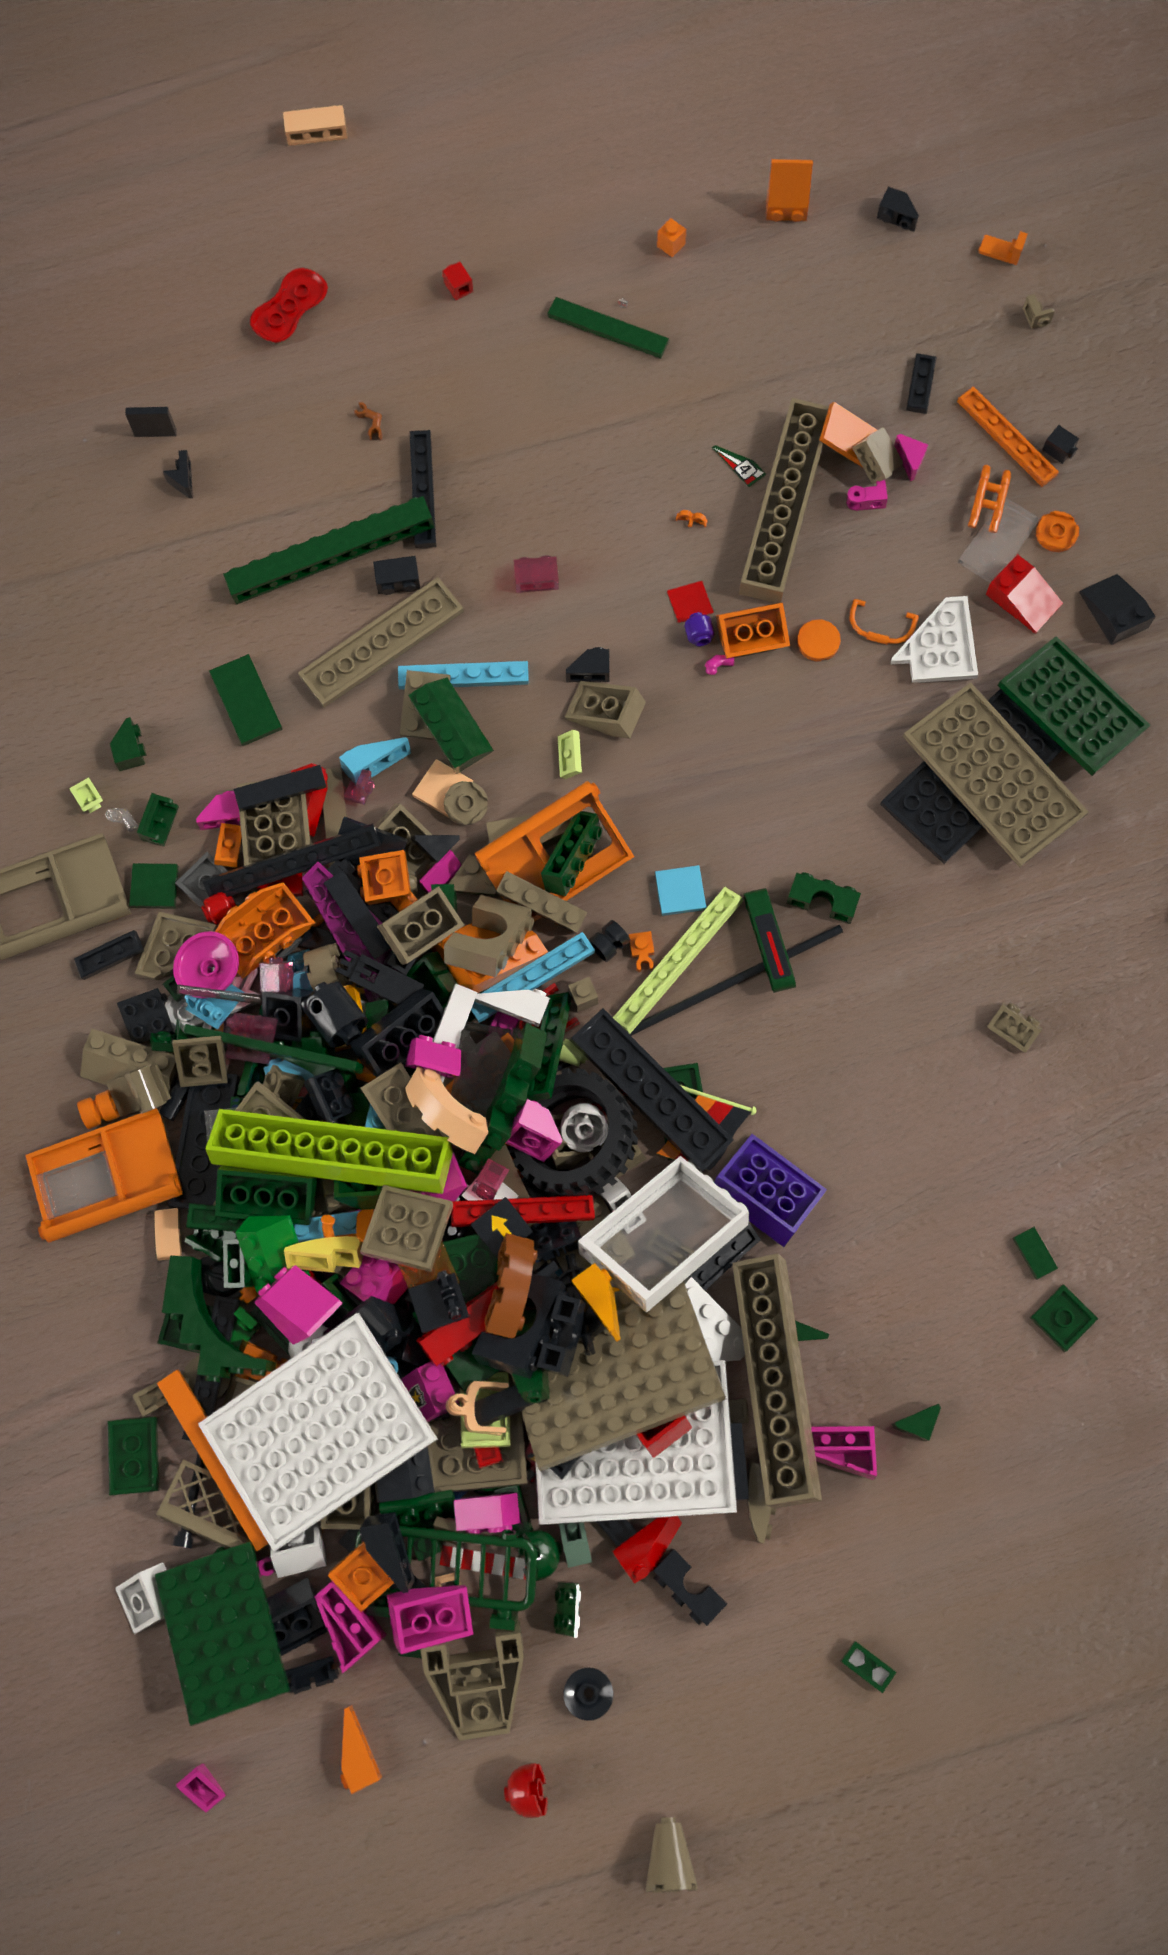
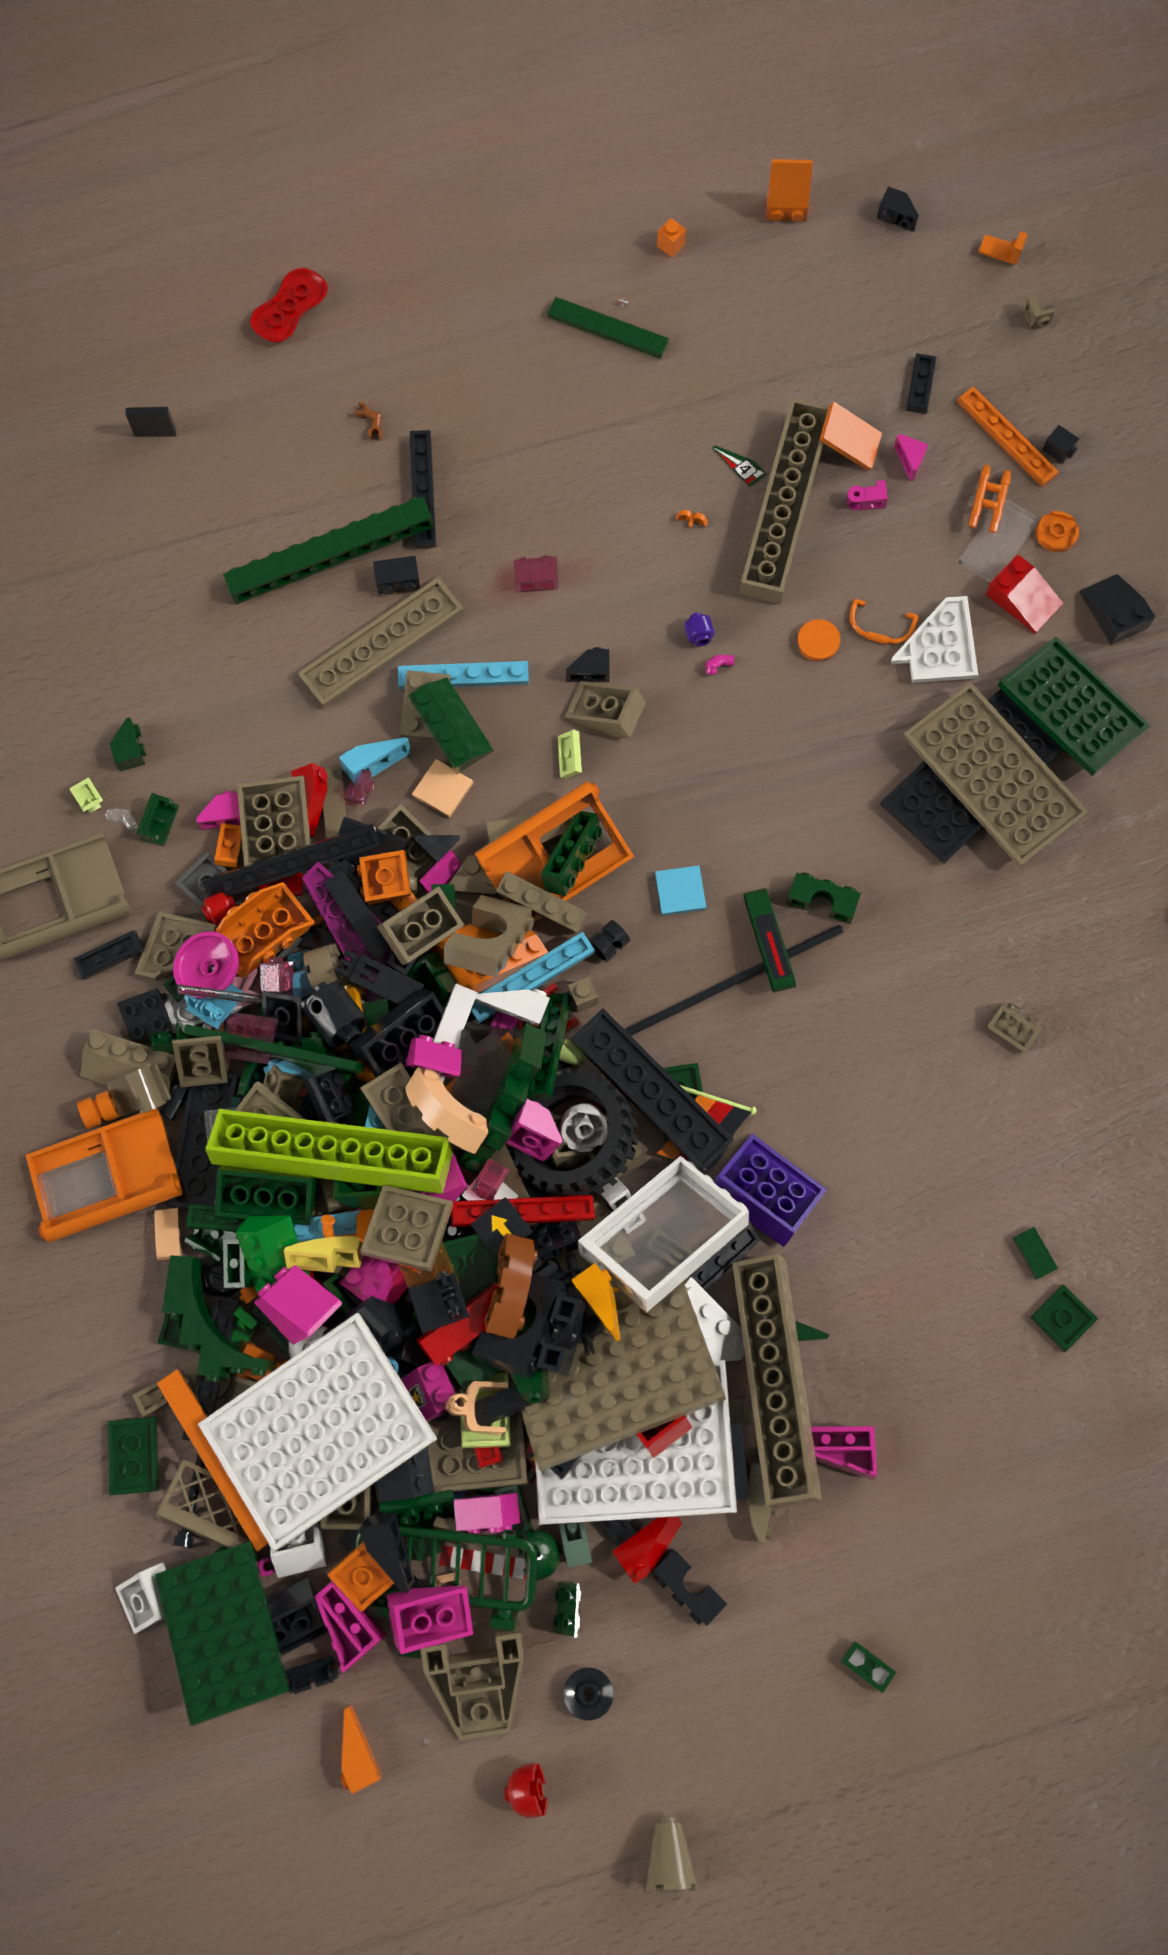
dark green tile [129,863,179,909] -> none
black slope [163,450,193,498] -> none
dark pink slope [176,1763,226,1813] -> none
dark green tile [209,654,283,746] -> none
black tile [234,765,327,812] -> none
light nougat brick [283,105,347,146] -> none
red brick [442,261,473,301] -> none
dark tan tile [443,781,488,826] -> none
yellowish green tile [613,887,743,1034] -> none
orange plate [629,931,654,972] -> none
red sticker [667,581,714,623] -> none
orange slope [716,603,790,658] -> none
dark tan bracket [852,427,903,485] -> none
dark green slope [892,1404,941,1442] -> none

